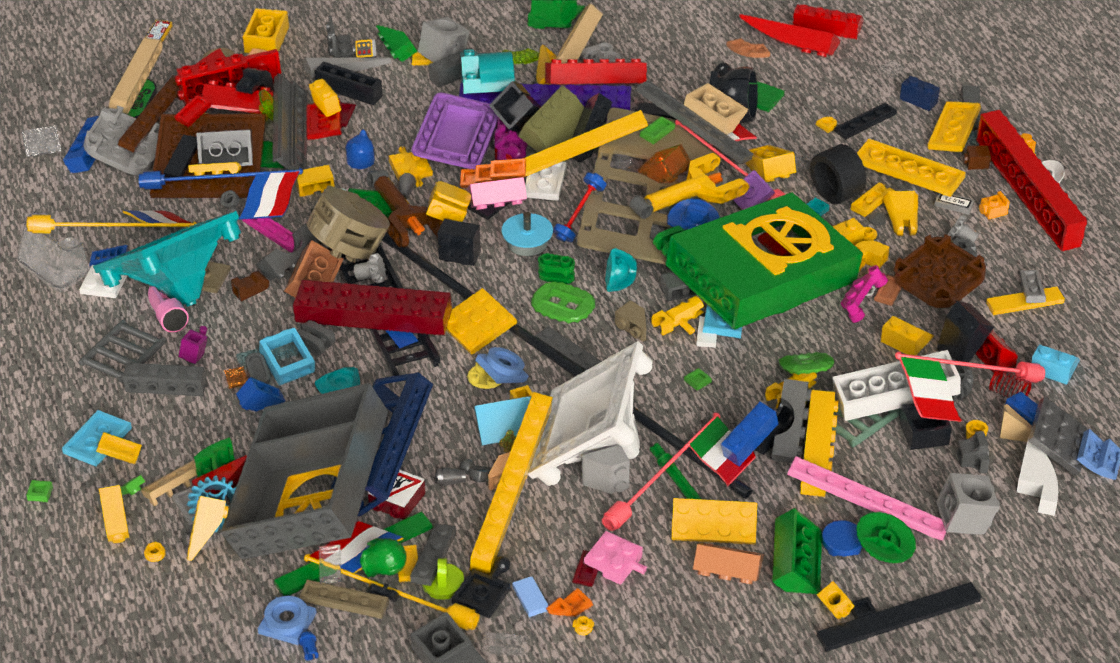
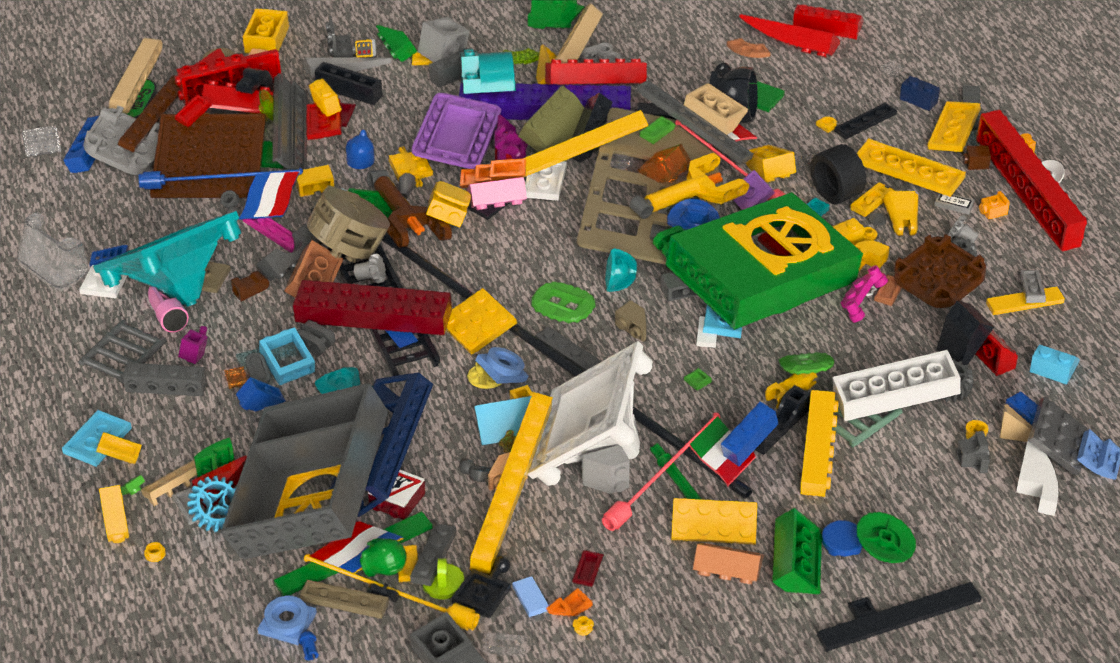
yellow flag [26,210,197,234] -> none
bright green plate [26,480,53,502] -> none
tile [145,20,172,42] -> none
black tile [163,135,198,177] -> none
yellow slope [186,496,229,560] -> none
yellow plate [189,162,241,176] -> none
slope [196,129,253,166] -> none
clear tile [319,545,342,584] -> none
flat silver cone [435,466,466,487] -> none
black piece [437,219,481,266] -> none
black piece [489,81,541,133] -> none
medium azure piece [502,212,553,256] -> none
green brick [538,253,575,284] -> none
blue axle [553,172,607,243] -> none
bright pink plate [584,531,647,585] -> none
yellow piece [651,296,704,335] -> none
dark grey arch [772,379,812,463] -> none
bright pink tile [787,456,946,540] -> none
yellow brick [817,581,855,620] -> none
yellow slope [881,316,934,356] -> none
flag [895,351,1045,422] -> none
black piece [899,403,952,450] -> none
light grey brick [936,473,1000,534] -> none
red piece [989,370,1032,398] -> none

